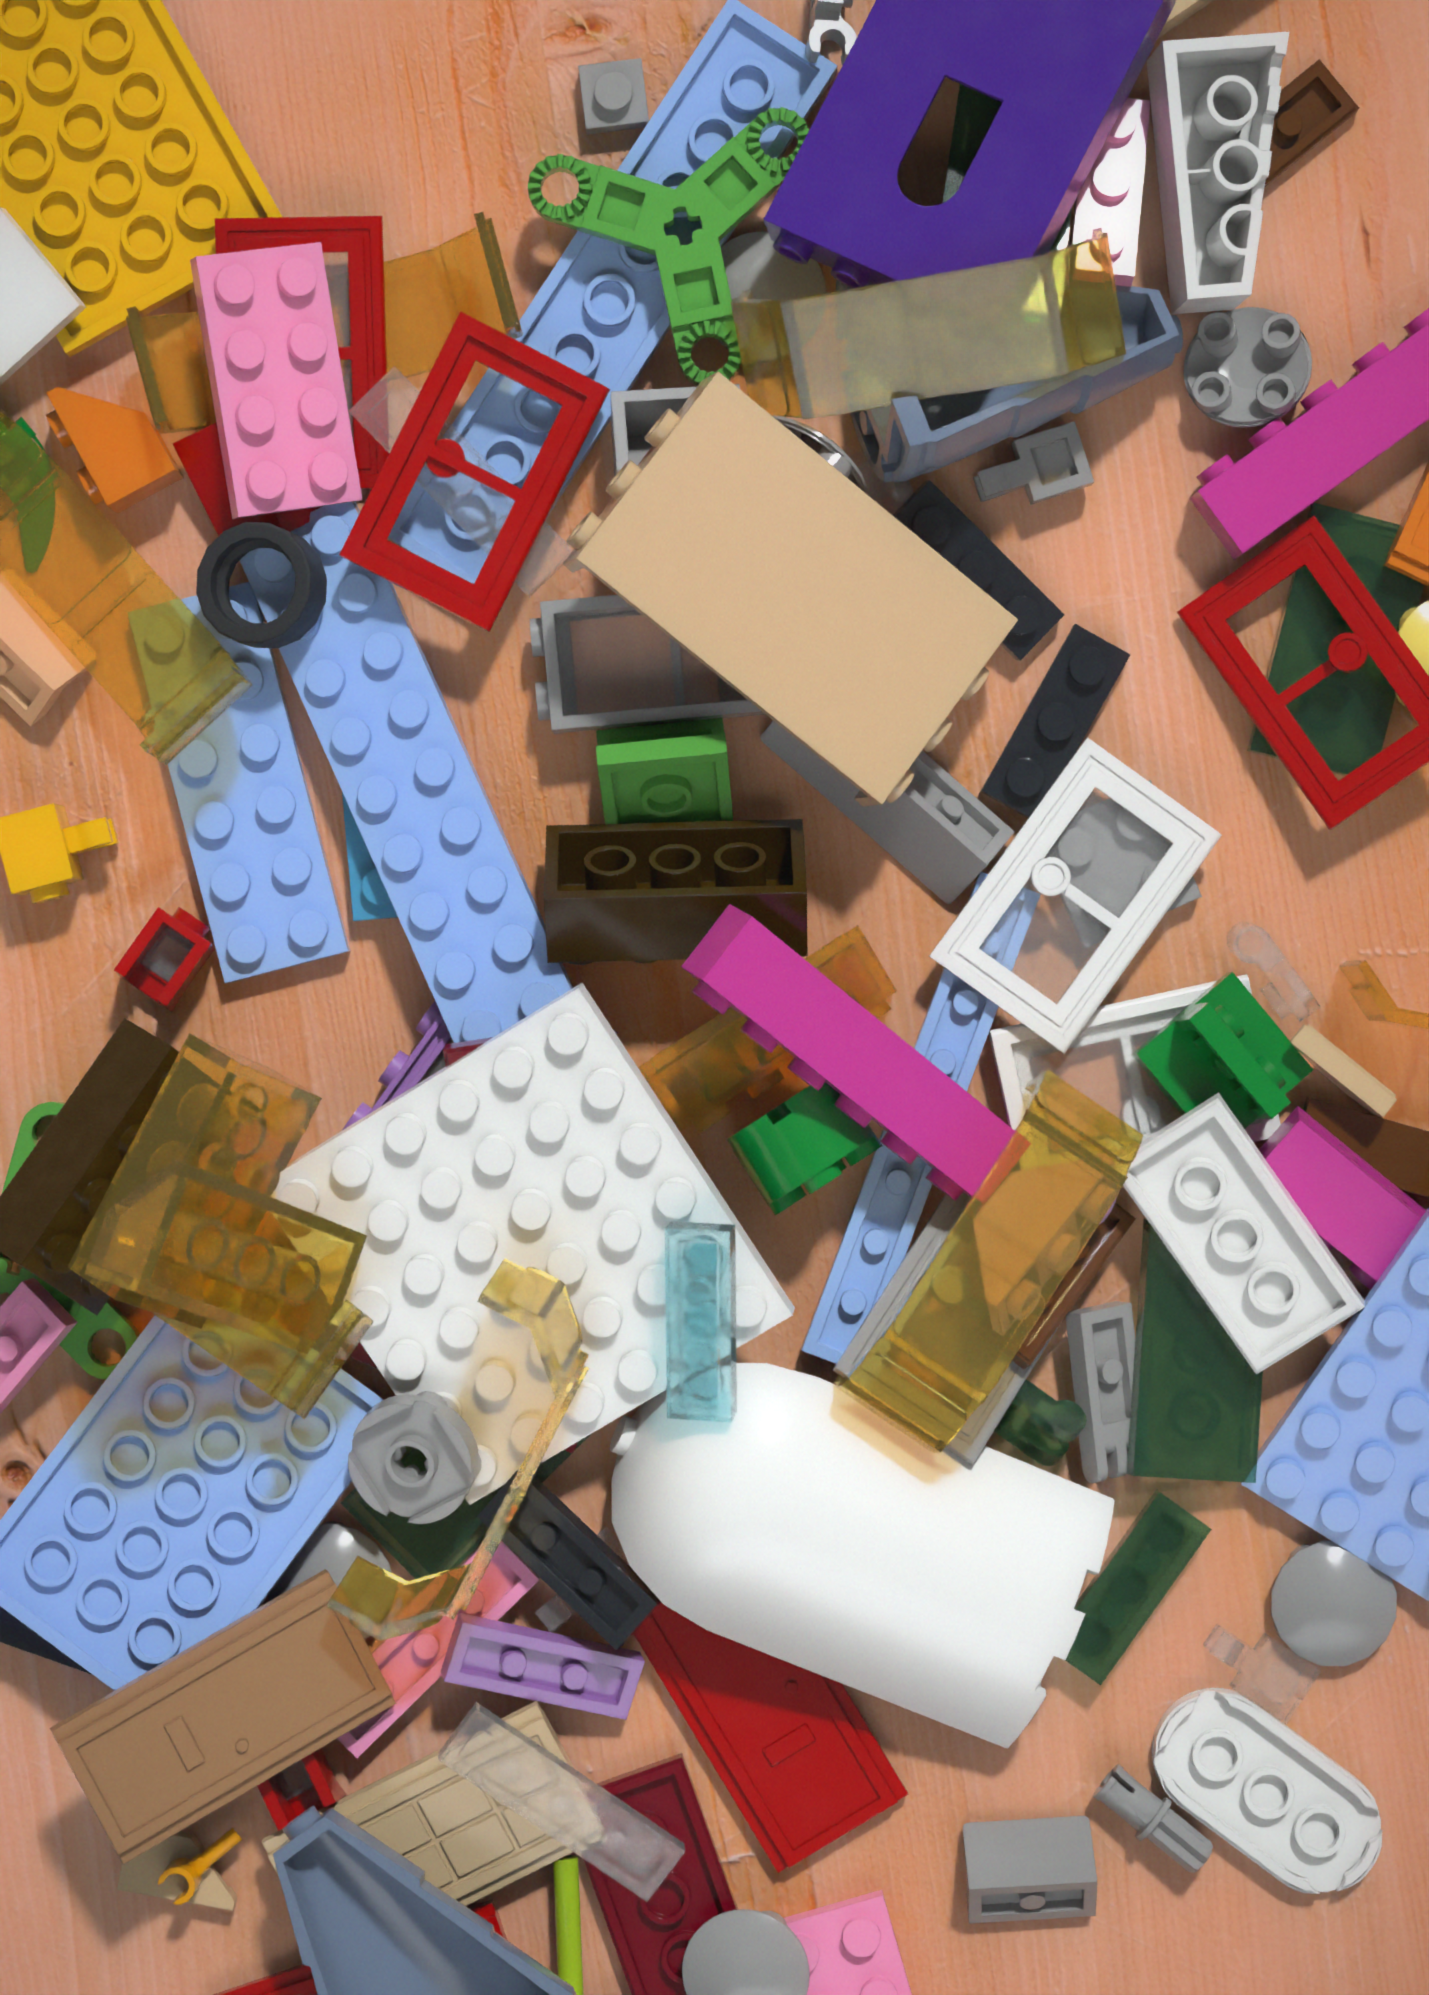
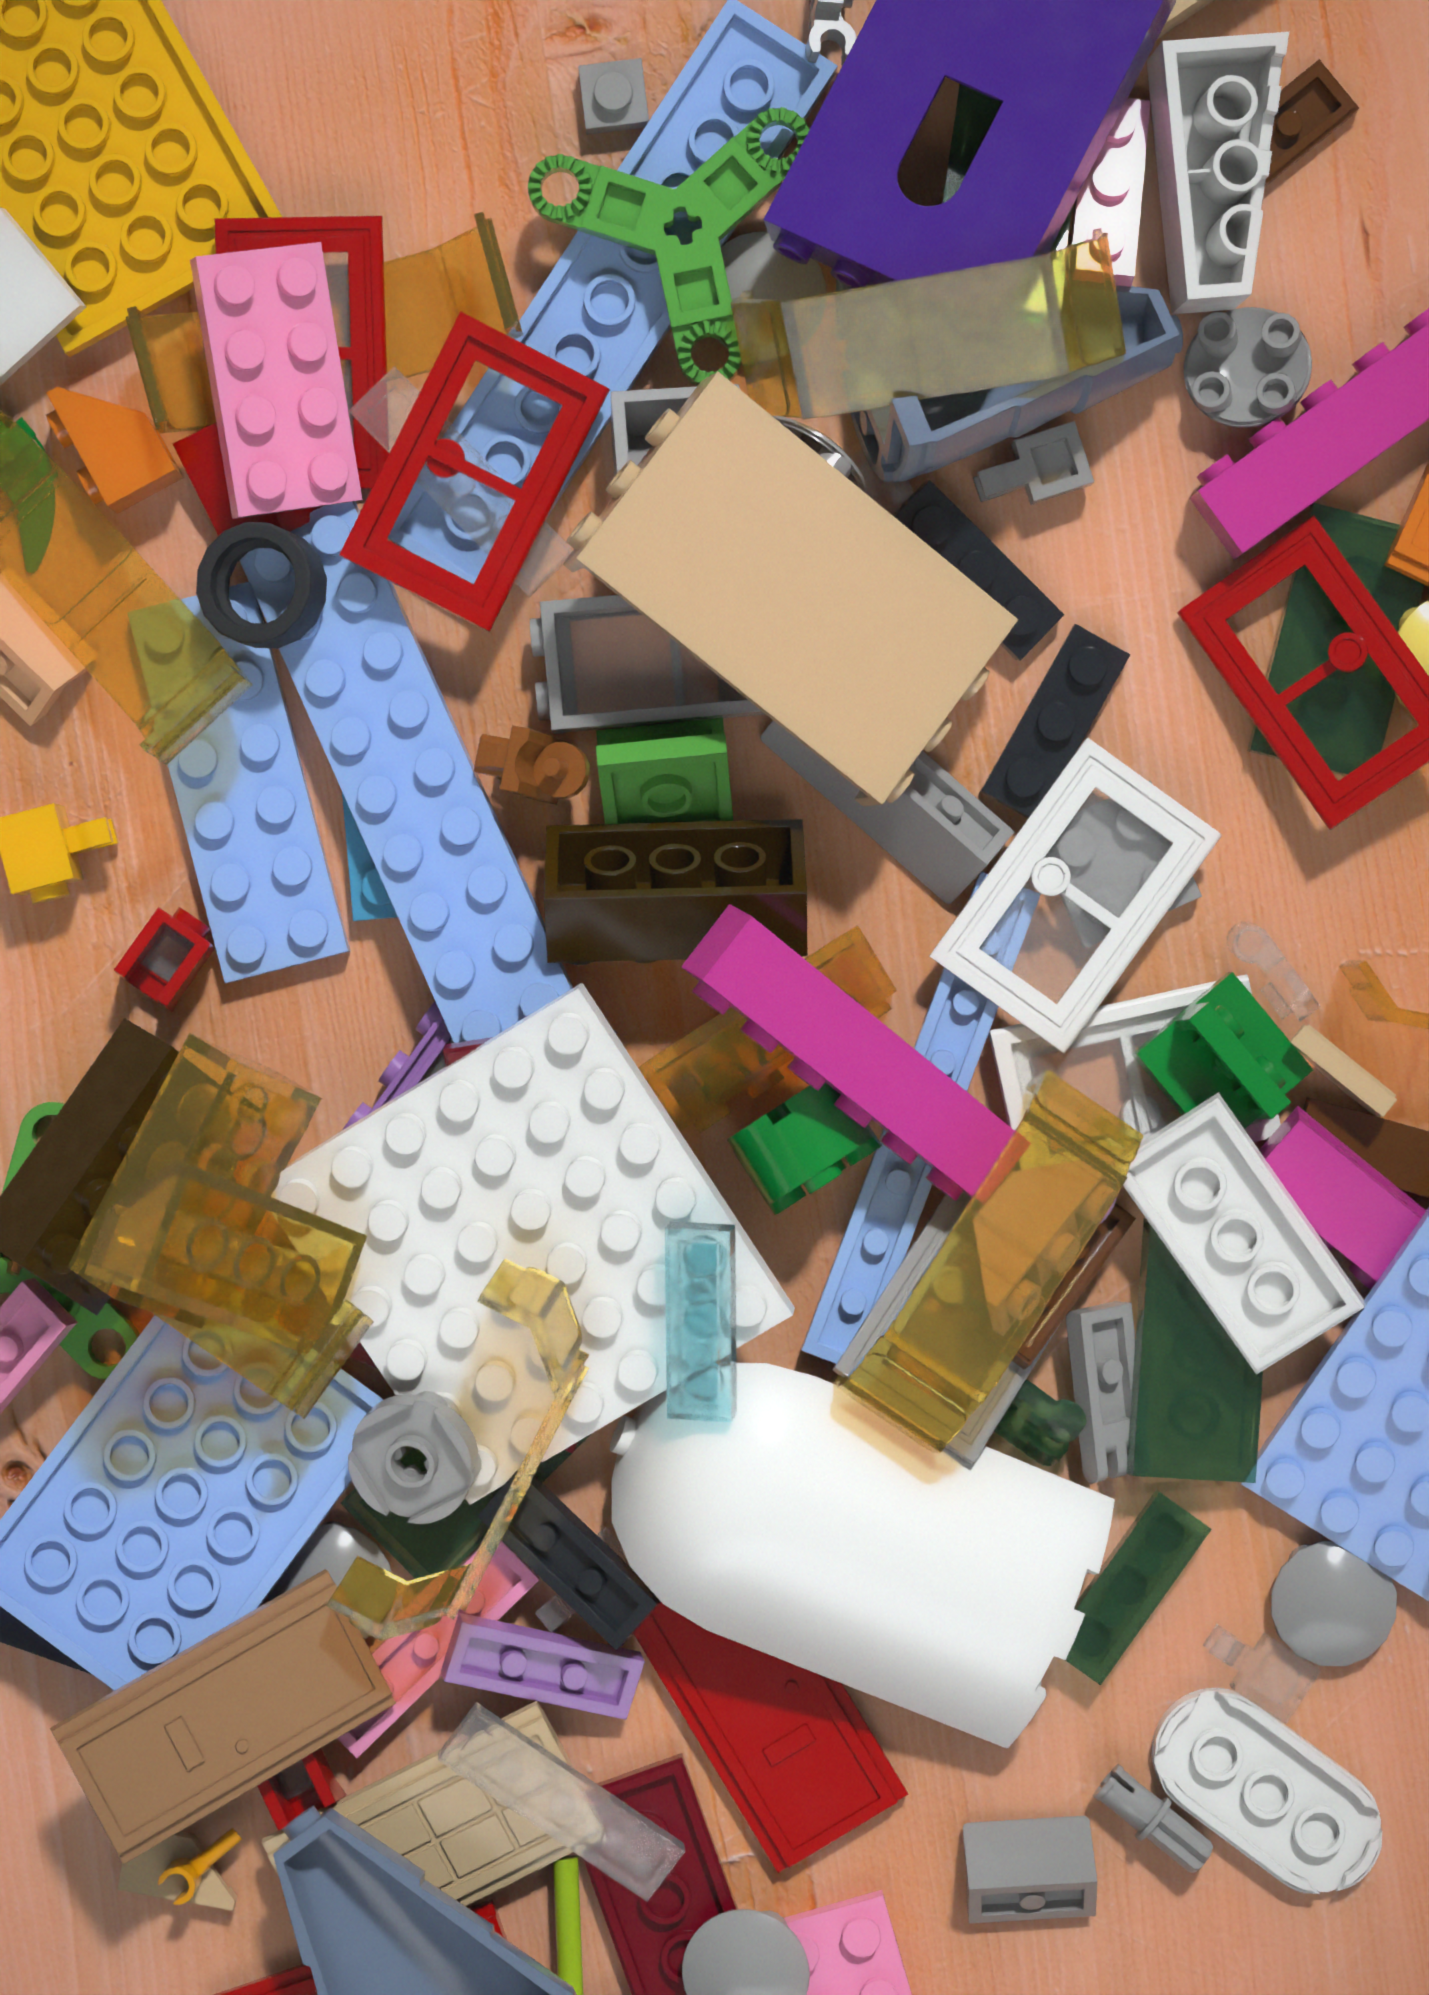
none -> dark orange hips [474,725,590,805]

